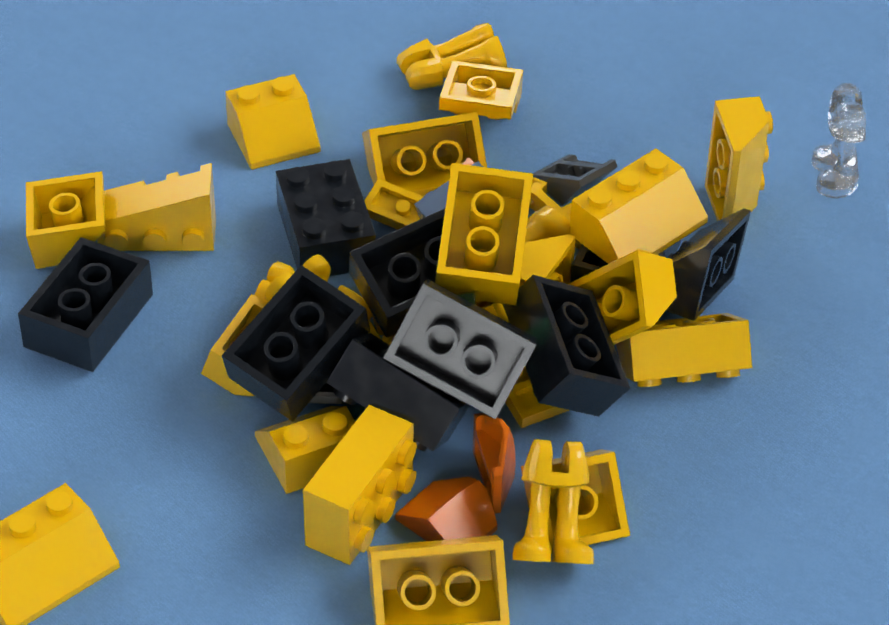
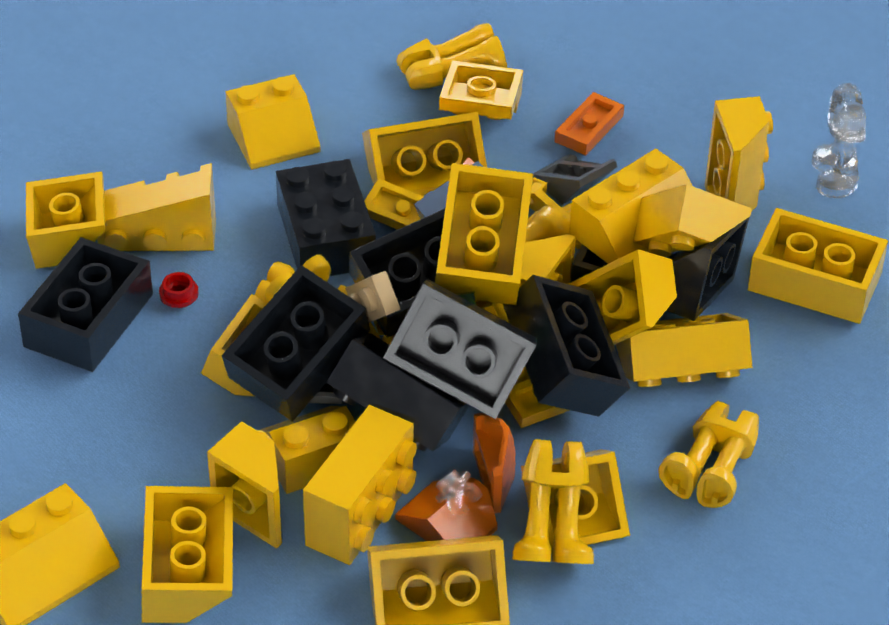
none -> yellow slope [141,486,233,623]
none -> red plate [159,272,199,308]
none -> yellow slope [207,421,282,549]
none -> tan plate [345,271,401,323]
none -> clear plate [435,469,482,517]
none -> orange plate [555,92,624,156]
none -> yellow slope [633,184,752,257]
none -> yellow piece [658,400,759,508]
none -> yellow brick [747,208,888,324]

